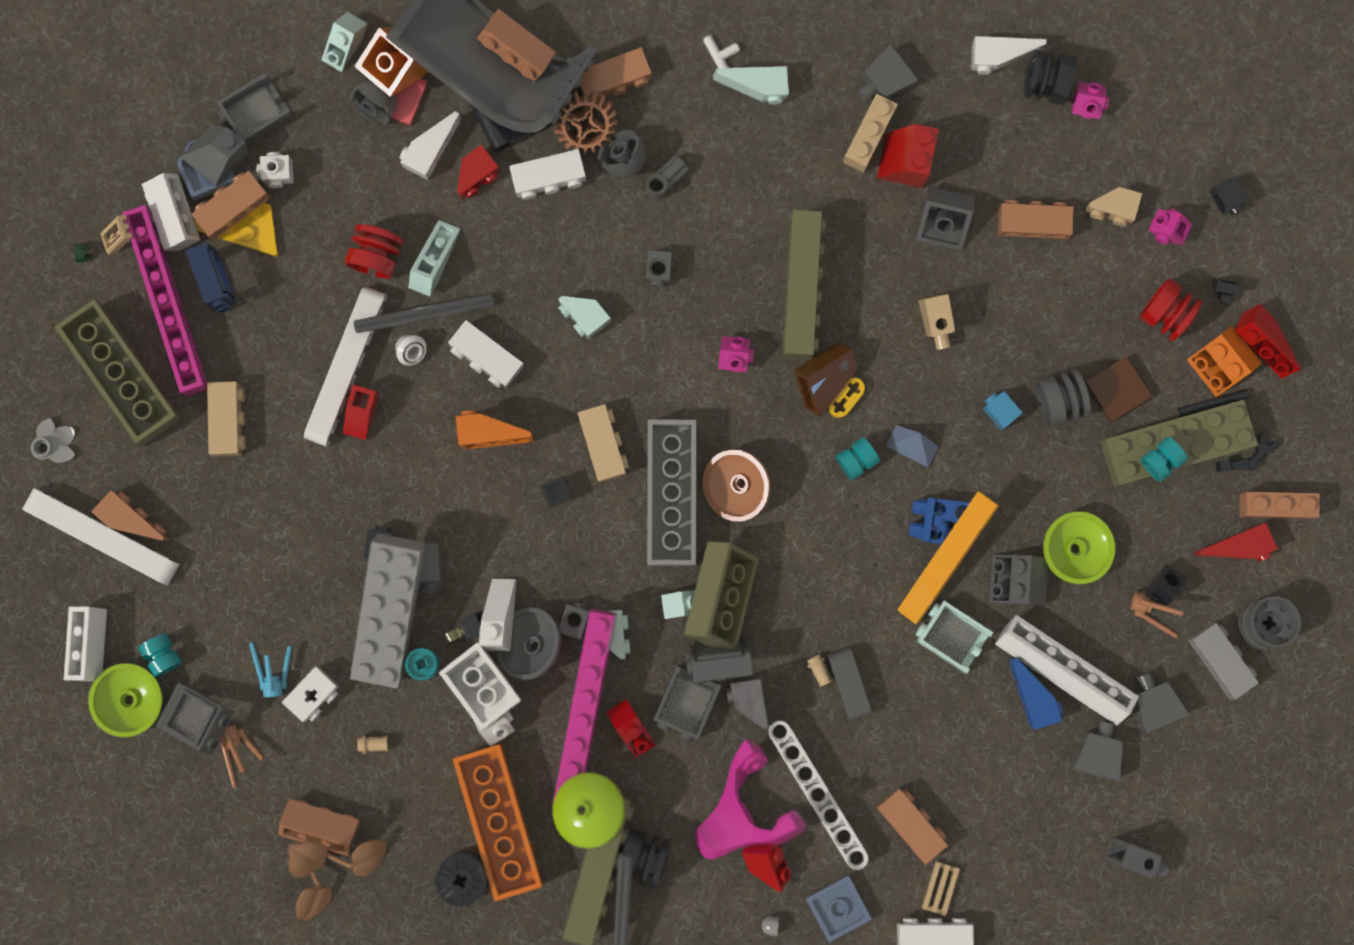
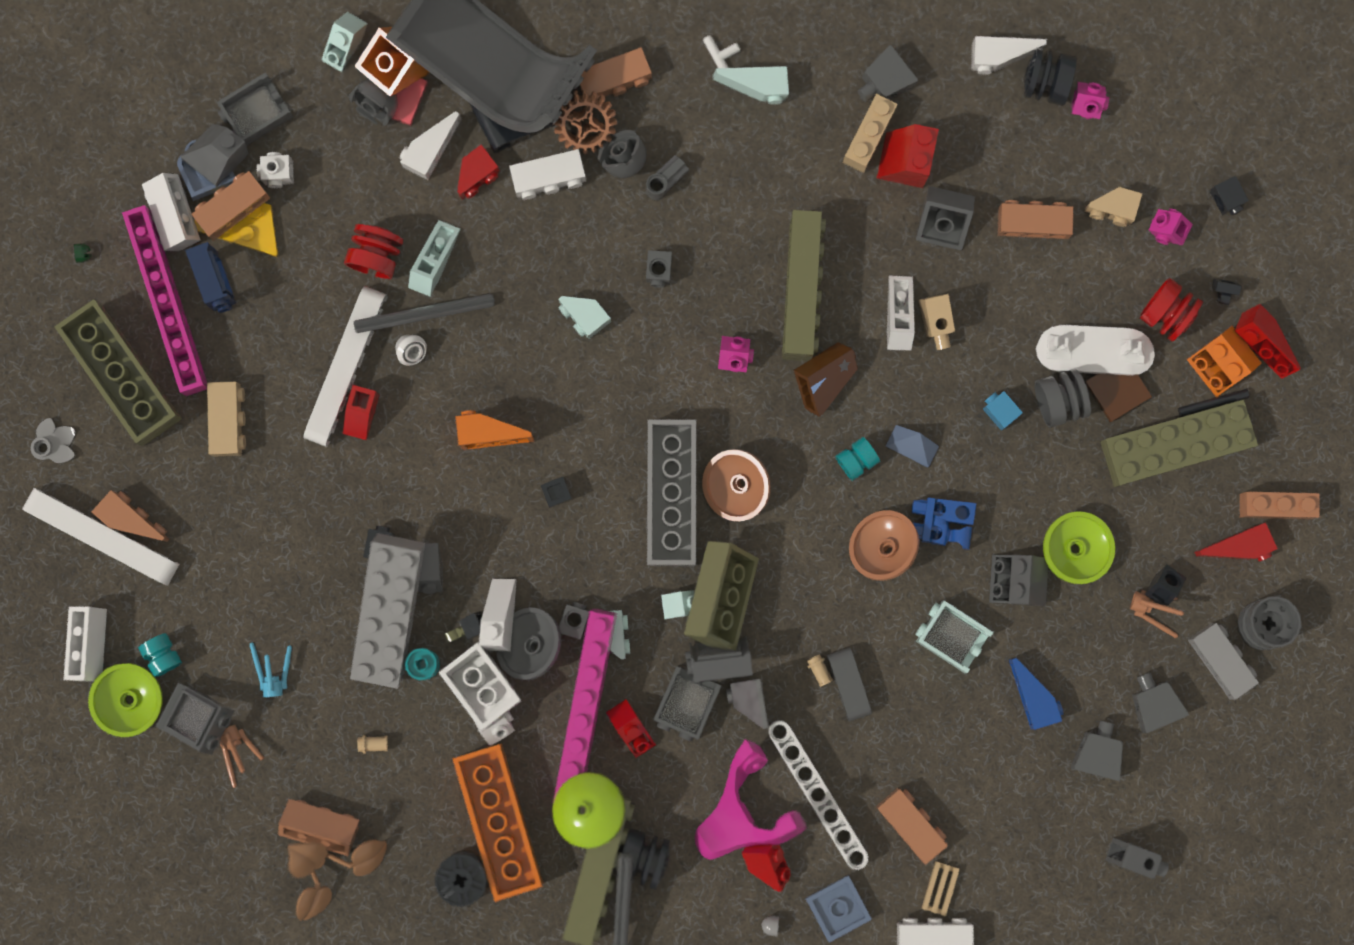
tan tile [101,215,132,255] -> none
white brick [282,666,340,722] -> none
white brick [448,320,524,389] -> none
nougat brick [476,9,556,82] -> none
tan brick [577,404,629,483] -> none
yellow beam [828,377,865,418] -> none
light orange tile [897,491,1000,624] -> none
white brick [995,615,1139,725] -> none
teal wheel [1140,436,1188,482] -> none
black piece [1215,433,1278,472] -> none
none -> nougat dish [849,510,919,581]
none -> white slope [887,276,915,351]
none -> white piece [1036,325,1155,376]

